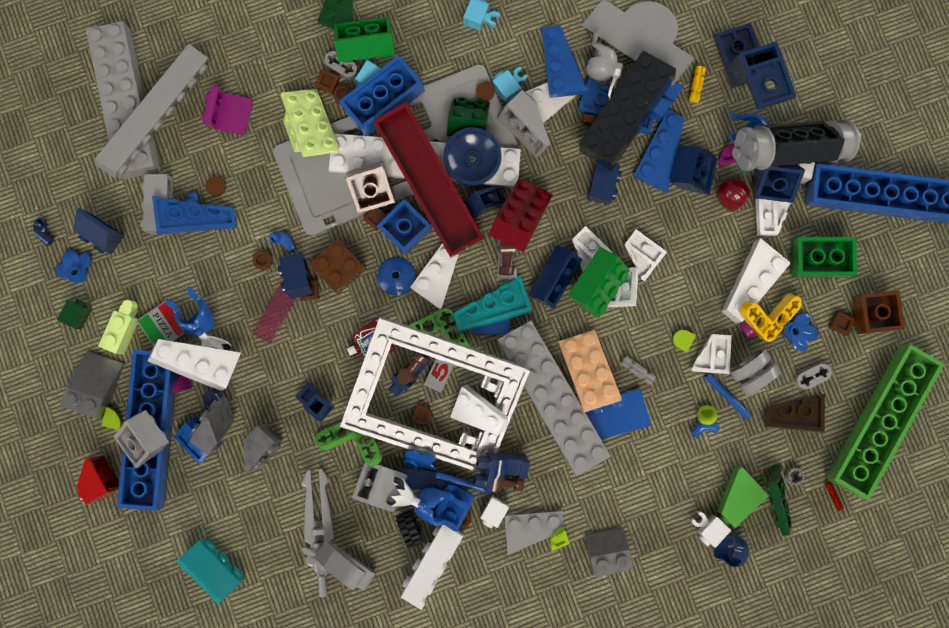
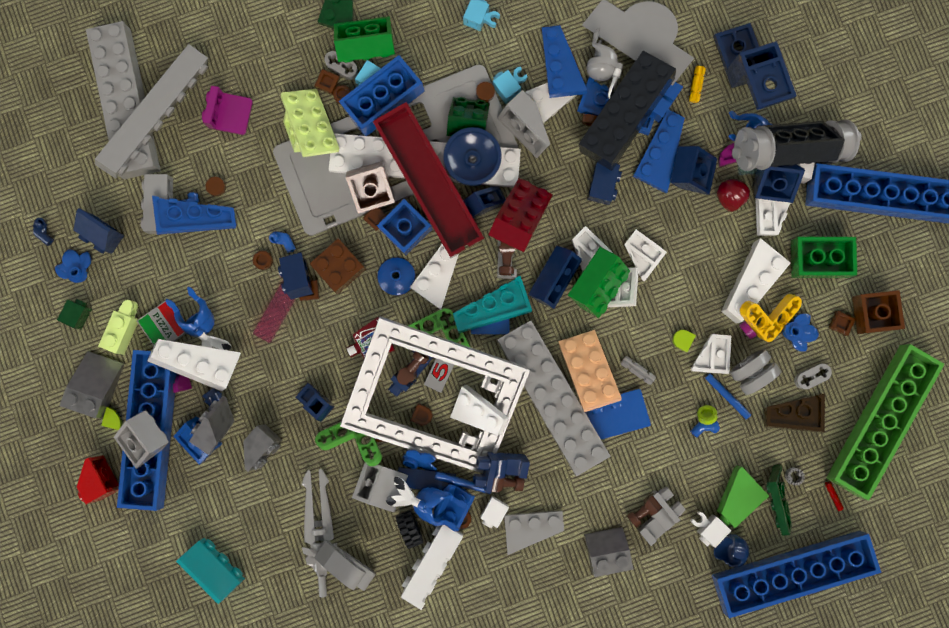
lime tile [549,527,570,551] -> none
none -> light grey hips [626,487,686,546]
none -> blue brick [712,530,881,618]

